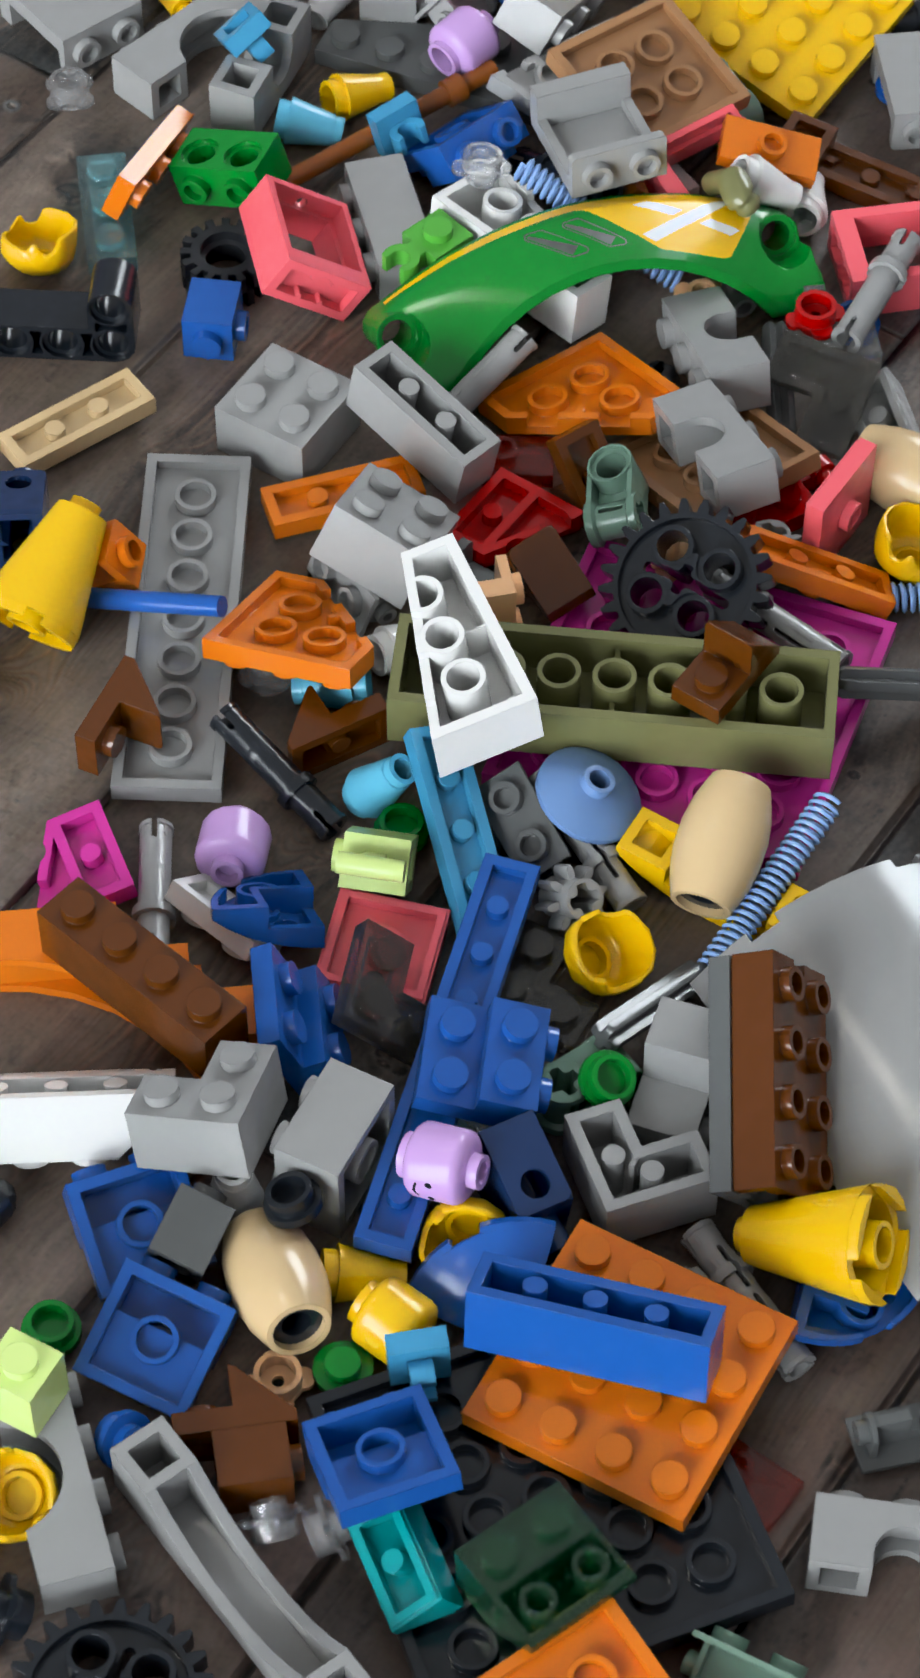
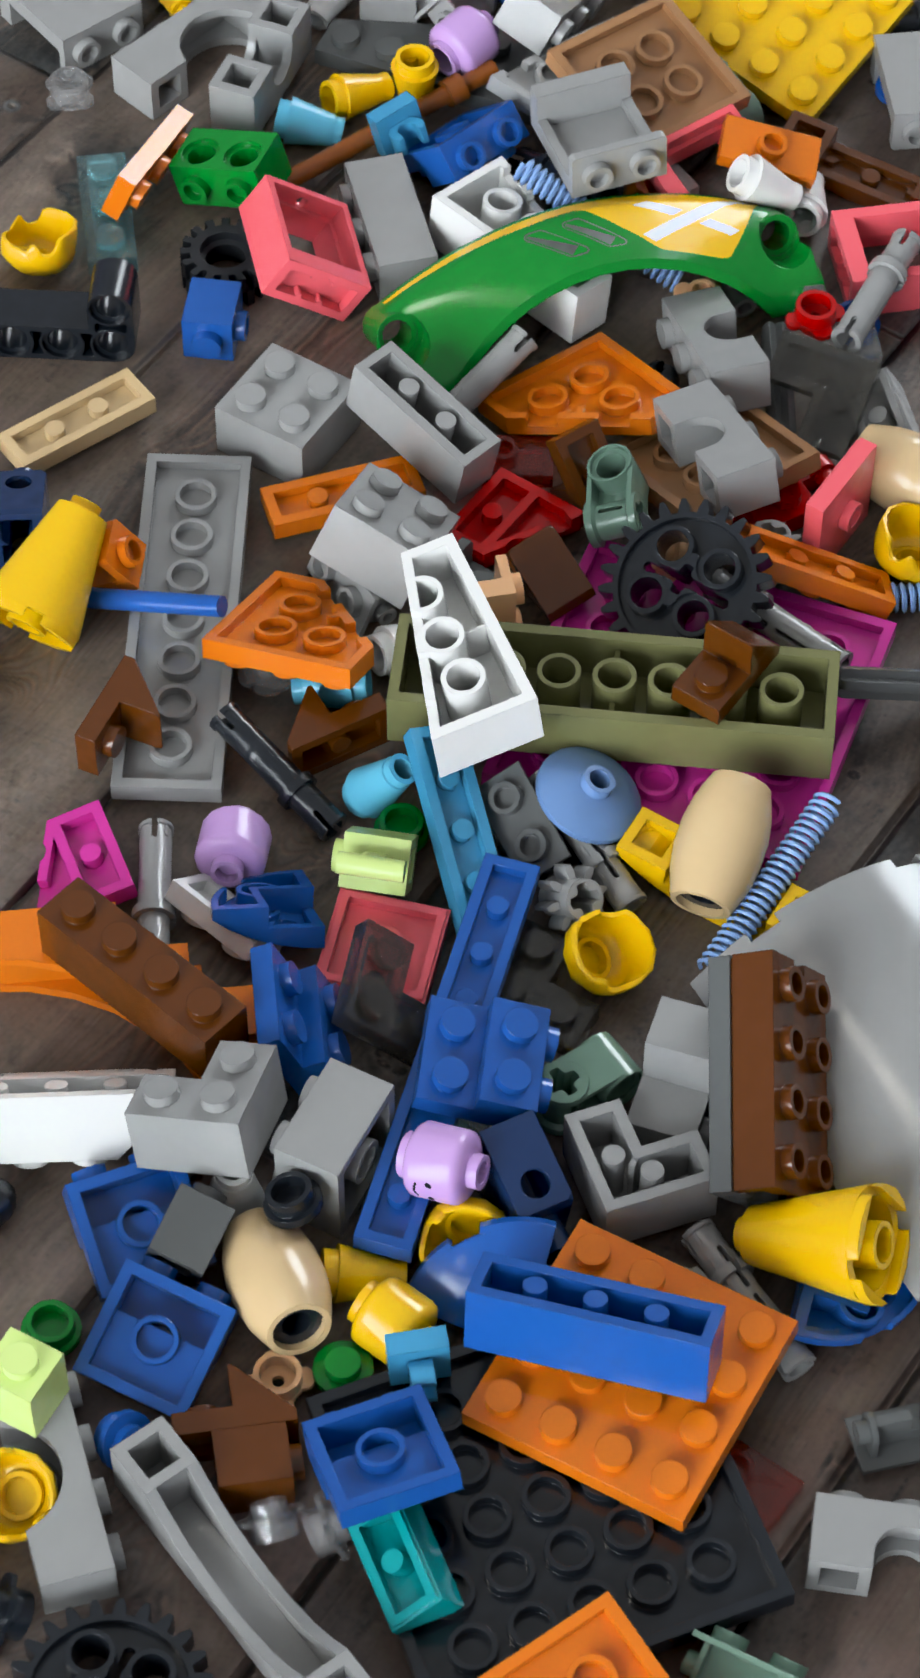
dark azure tile [214,1,275,63] -> none
bright green plate [382,208,474,284] -> none
clear plate [451,142,511,189] -> none
clear green slope [454,1481,636,1653] -> none
green plate [578,1050,636,1106] -> none
axle [591,960,708,1051] -> none
olive arm [701,166,760,217] -> none
none -> yellow cone [391,44,439,99]

